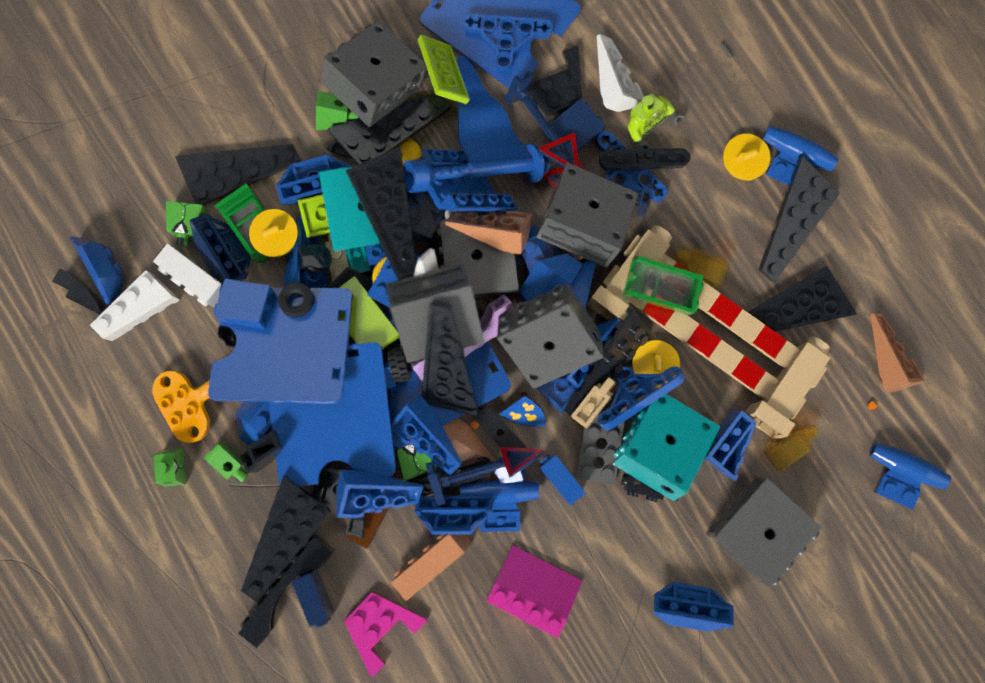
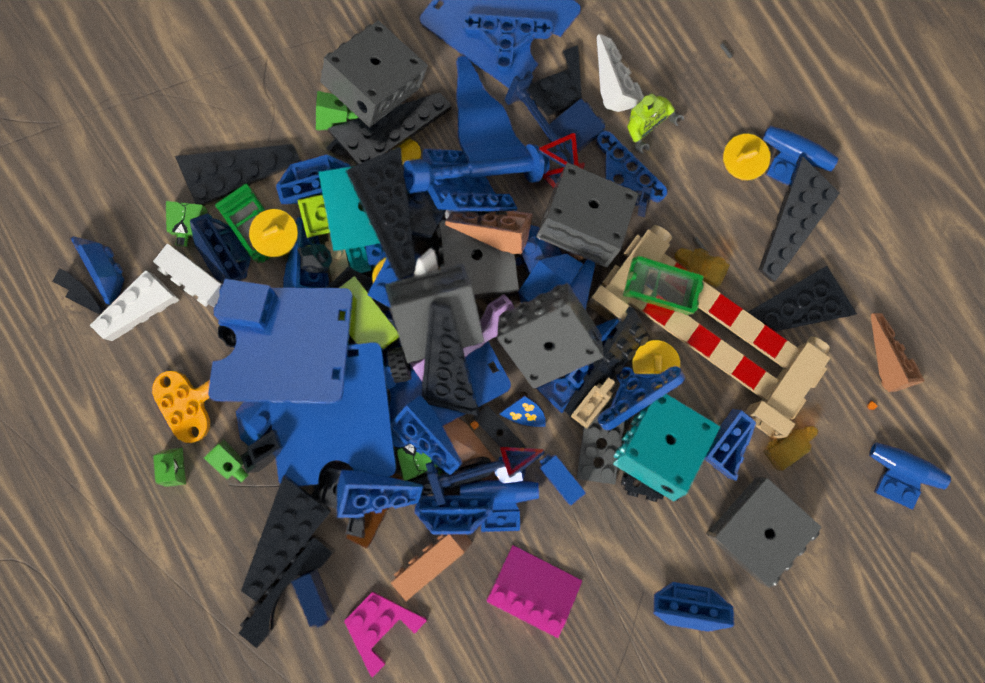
black tyre [278,282,314,318] -> none
lime tile [417,35,470,104] -> none
black piece [598,148,691,171] -> none

